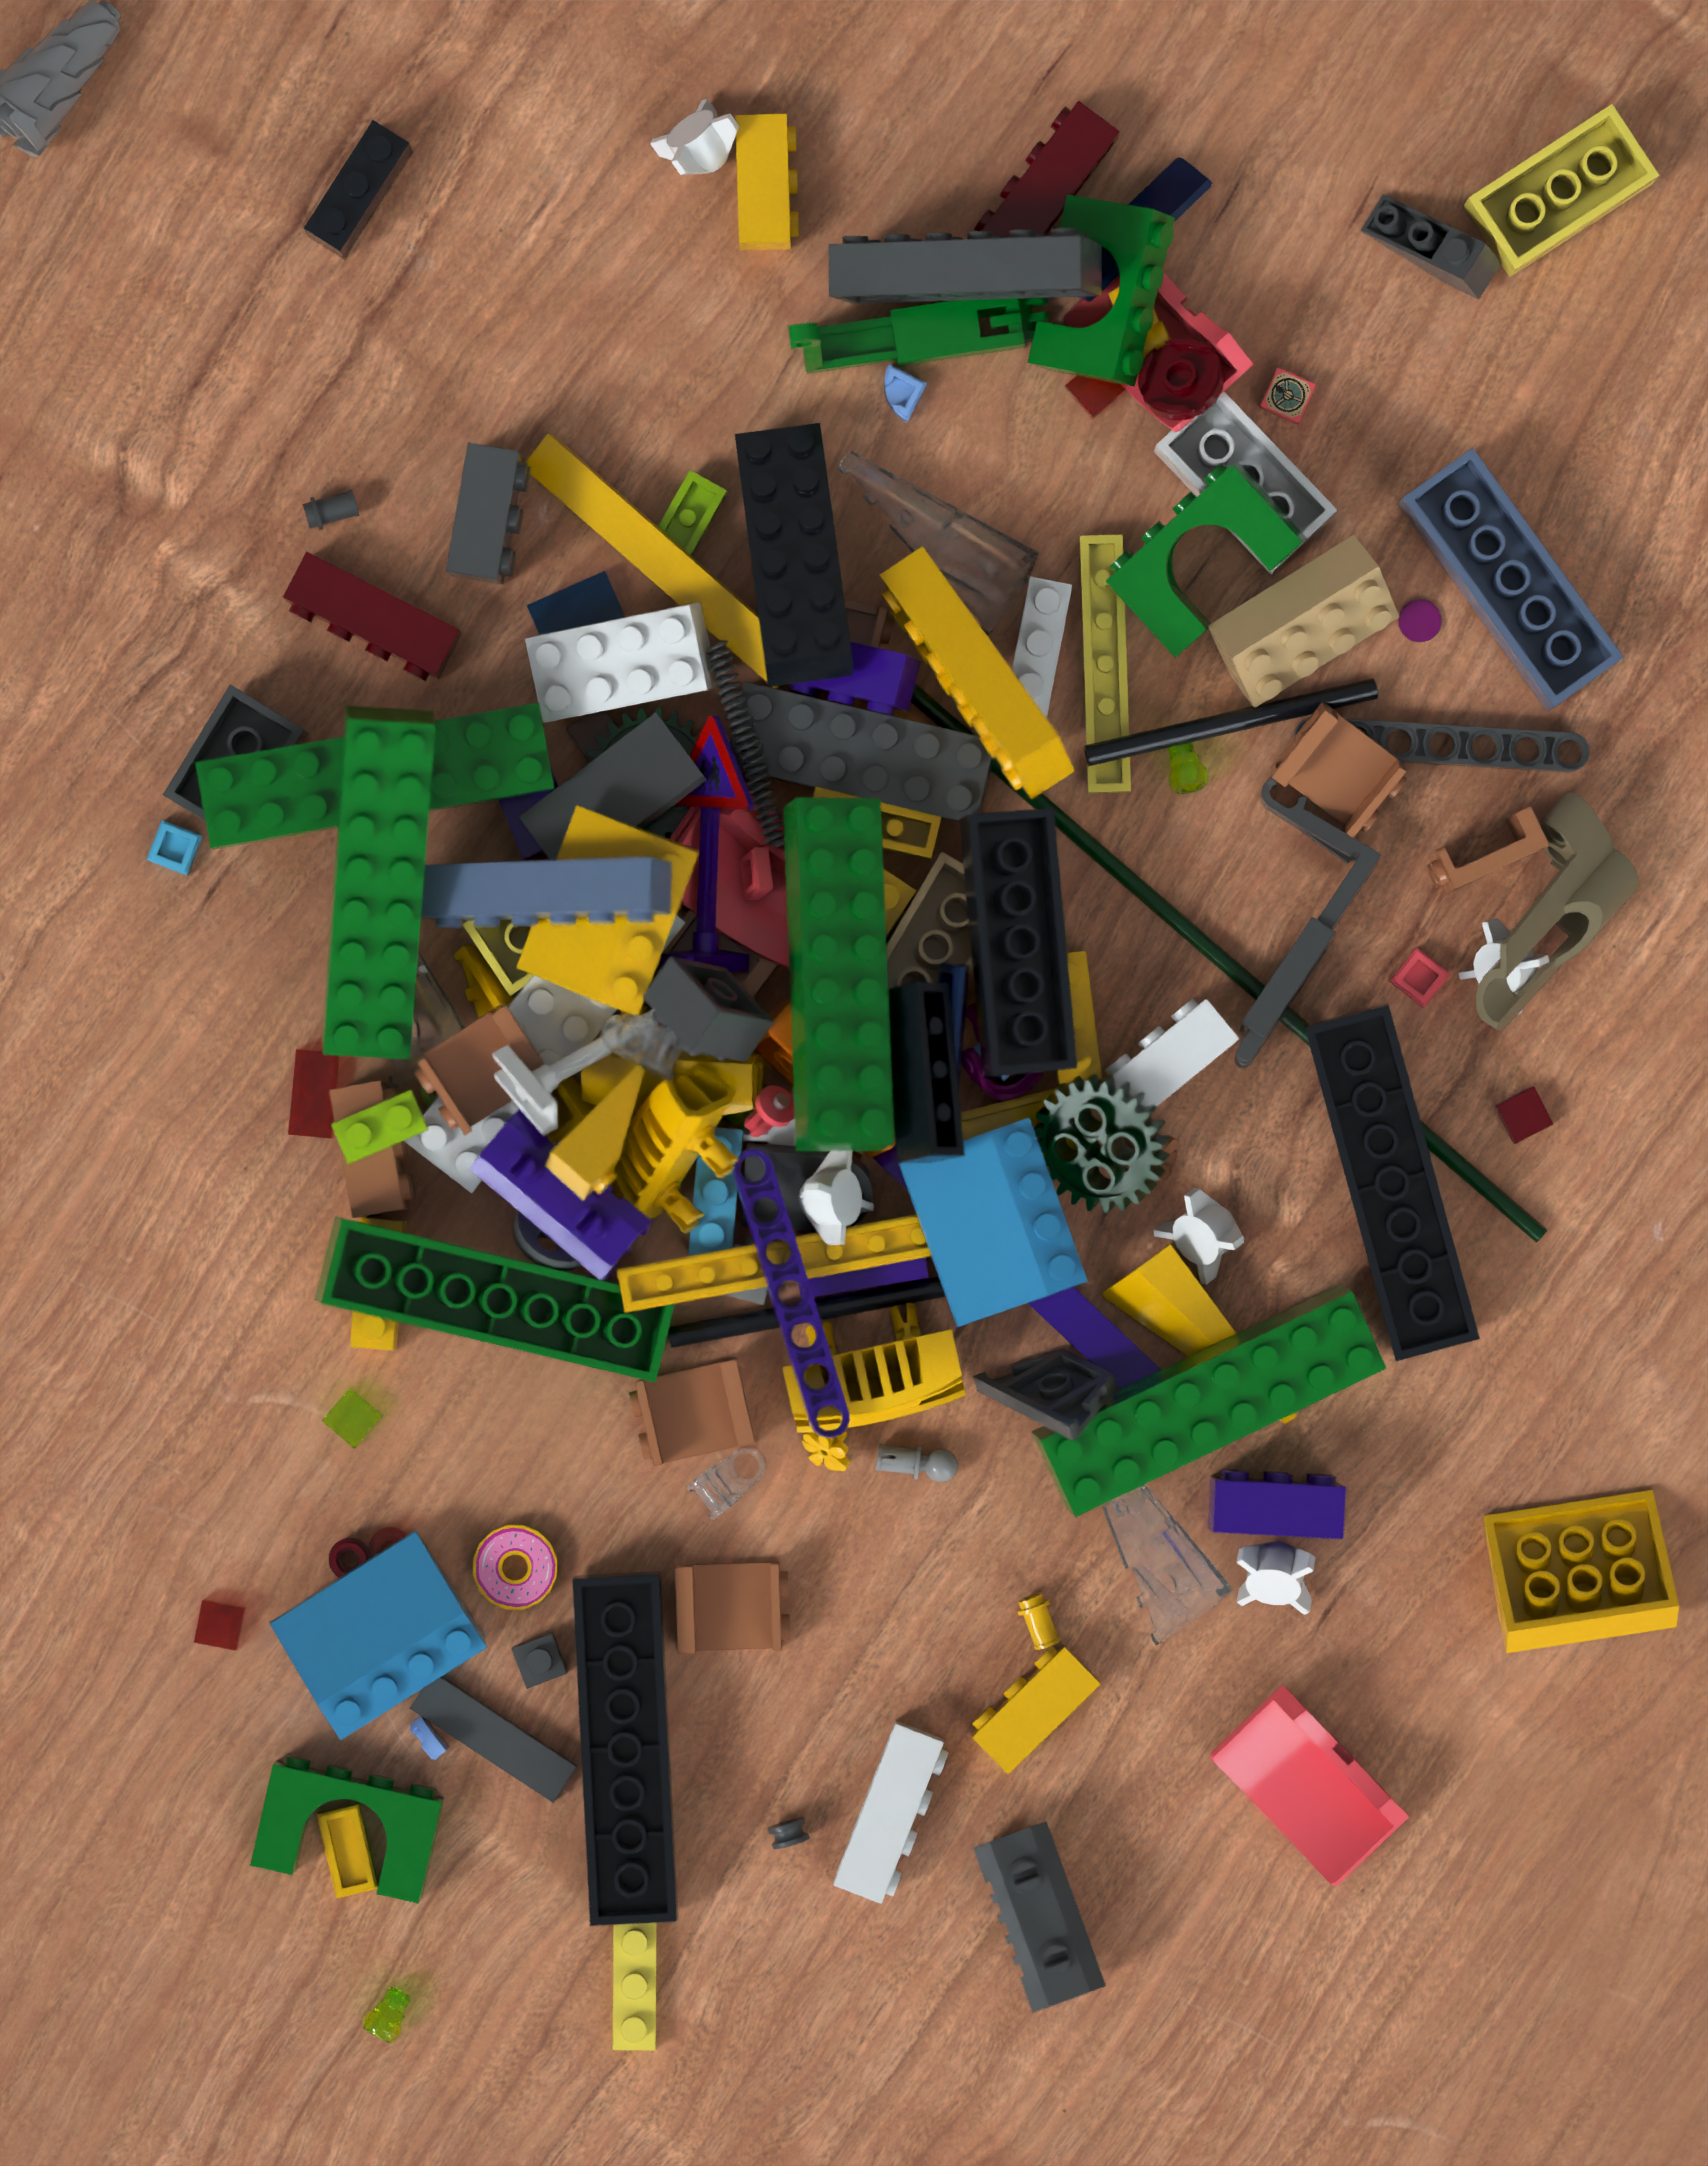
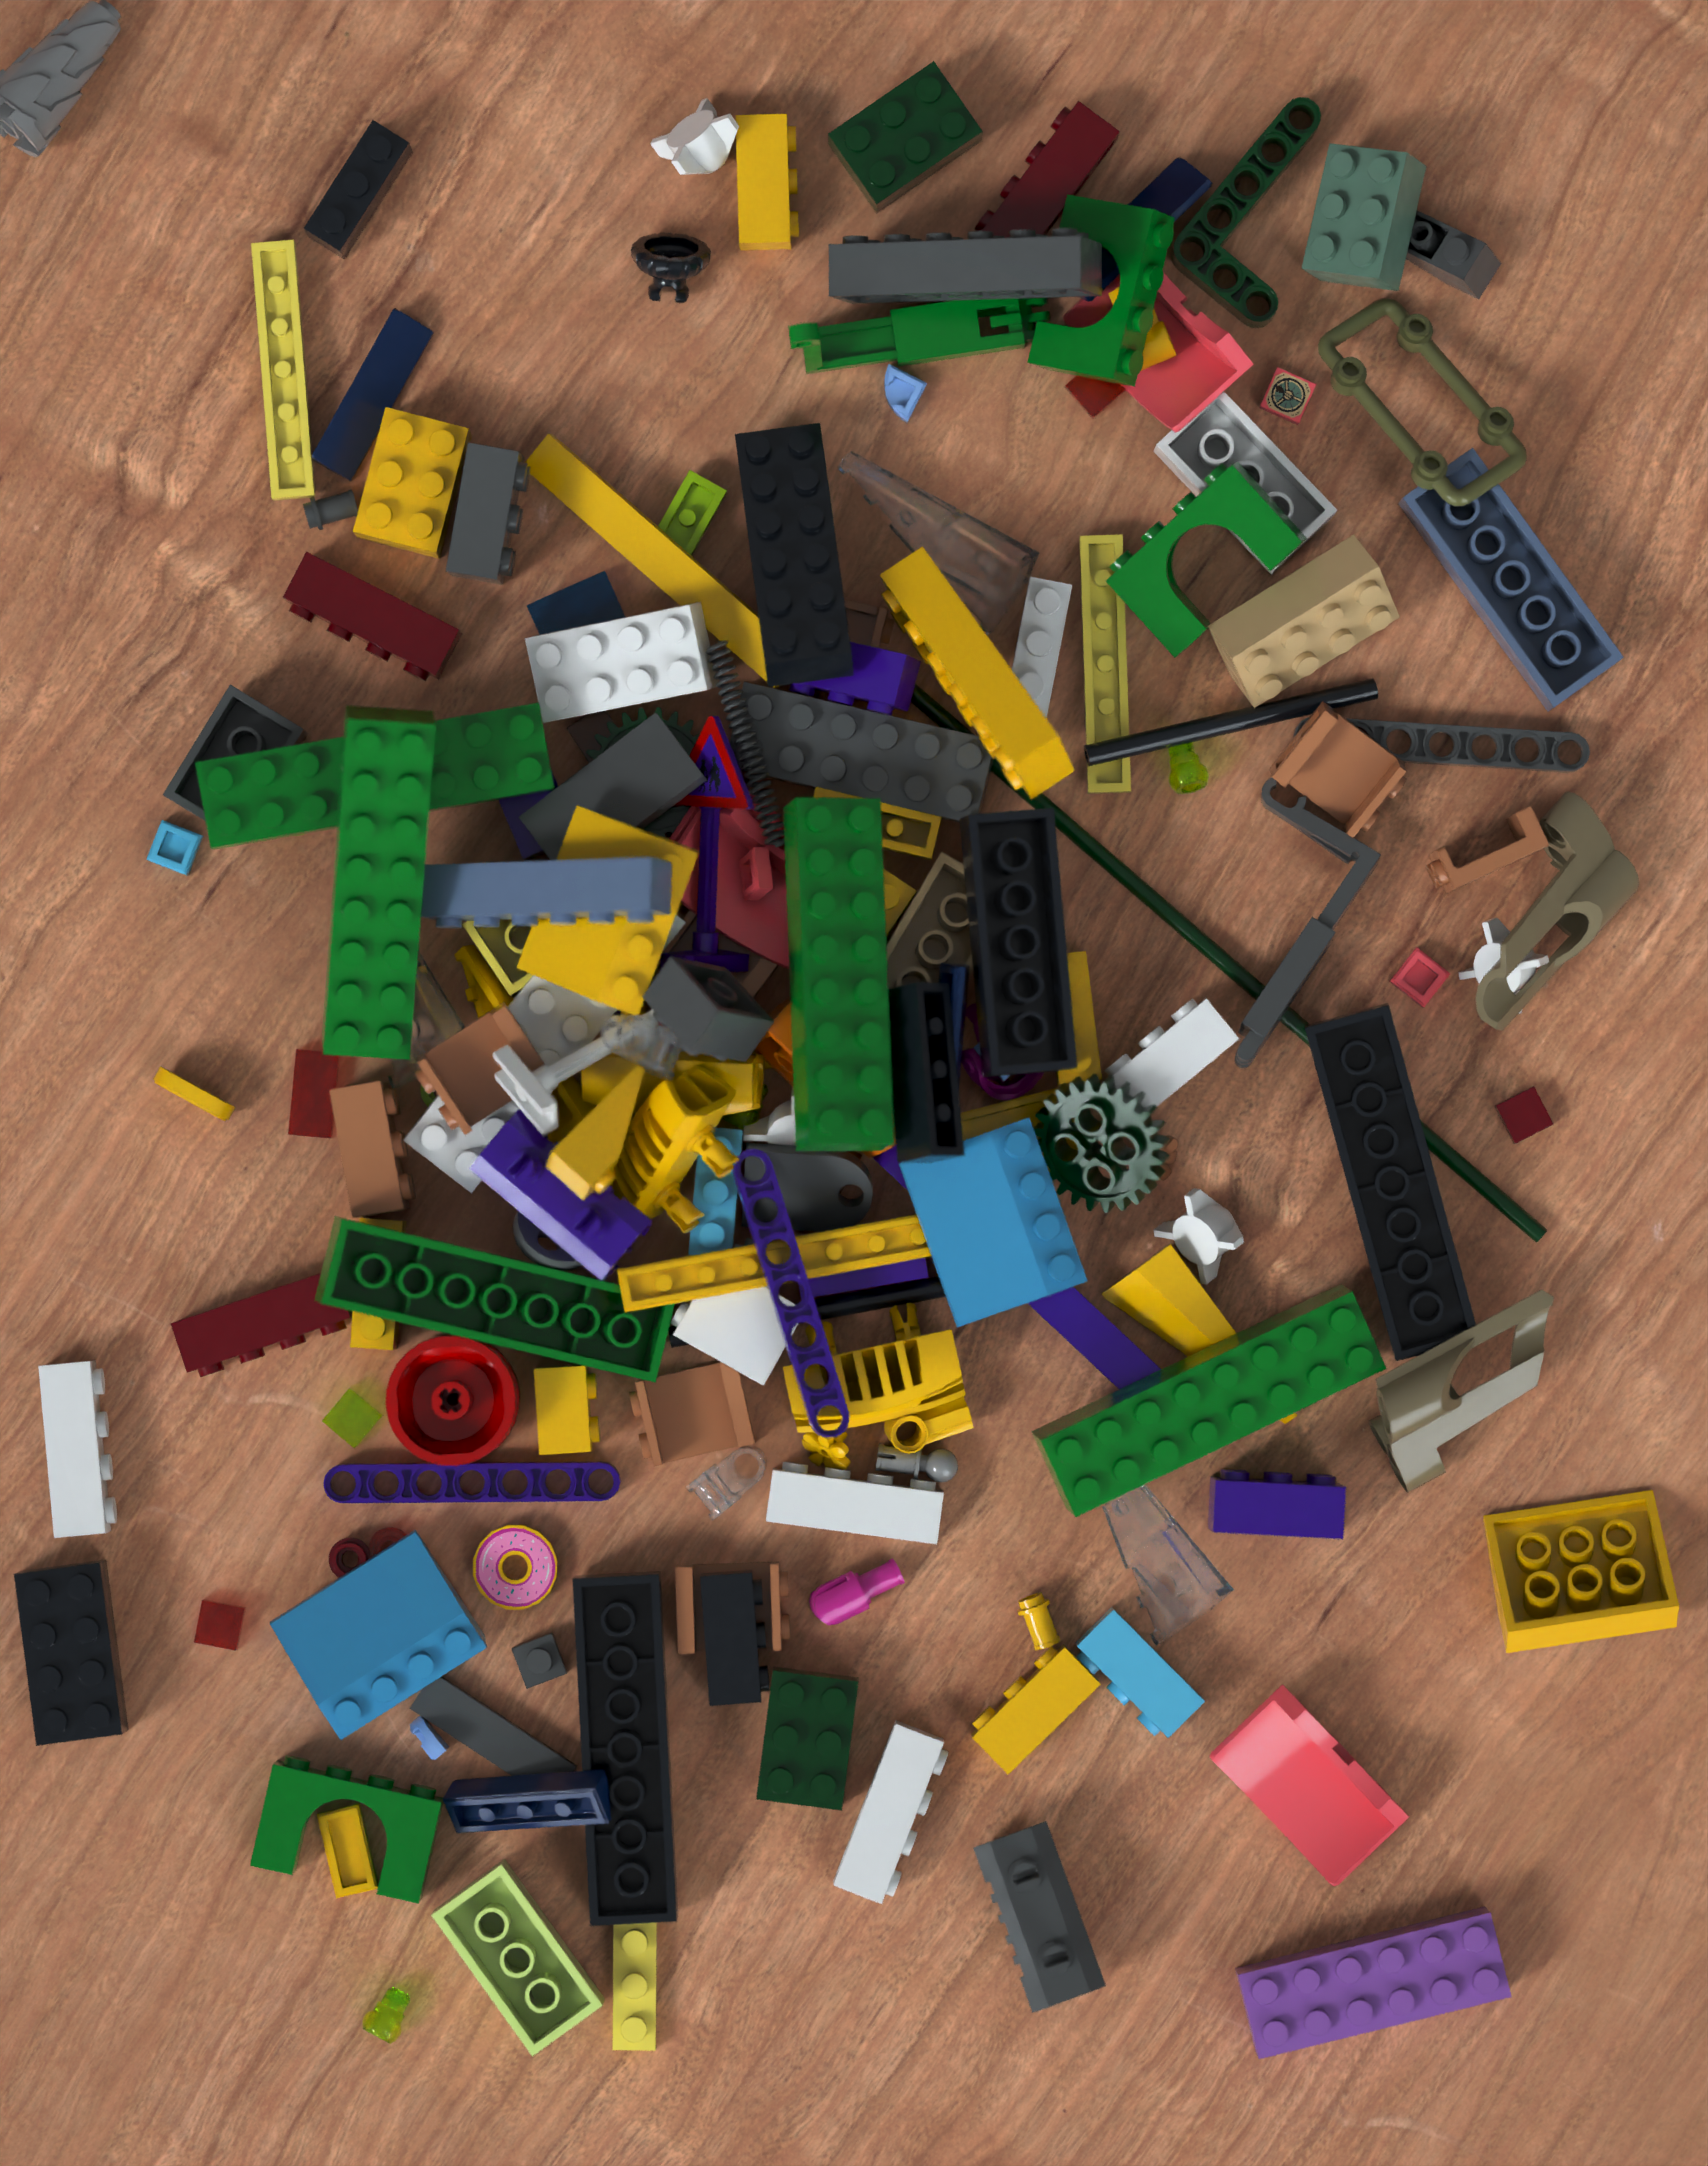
lime plate [331,1090,429,1165] -> none
coral piece [744,1085,795,1138] -> none
dark grey bush [767,1817,810,1849] -> none
white piece [798,1151,874,1245] -> none
dark grey wing [973,1349,1117,1441] -> none
dark red tile [1138,337,1225,420] -> none
white piece [1237,1541,1316,1615] -> none
magenta piece [1398,600,1441,643] -> none
light yellow brick [1463,104,1659,277] -> none
none -> black brick [14,1560,129,1746]
none -> white brick [38,1360,117,1538]
none -> yellow tile [153,1066,236,1121]
none -> dark red brick [170,1273,353,1377]
none -> light yellow plate [251,240,316,501]
none -> dark blue slope [311,308,434,481]
none -> dark purple beam [323,1462,621,1503]
none -> yellow brick [353,407,472,559]
none -> red piece [385,1334,521,1466]
none -> yellowish green brick [431,1859,605,2056]
none -> dark blue slope [443,1769,611,1833]
none -> yellow brick [534,1365,600,1455]
none -> black hair [631,233,711,303]
none -> white panel [670,1287,799,1386]
none -> black brick [700,1570,769,1706]
none -> dark green brick [756,1667,859,1811]
none -> white brick [766,1462,944,1544]
none -> dark pink arm [809,1558,905,1625]
none -> dark green brick [828,61,983,213]
none -> yellow piece [884,1396,974,1454]
none -> medium azure brick [1075,1607,1205,1738]
none -> dark green beam [1171,97,1321,328]
none -> medium lavender brick [1235,1906,1511,2059]
none -> sand green brick [1301,143,1427,291]
none -> olive bar [1318,298,1527,506]
none -> dark tan panel [1369,1290,1554,1493]

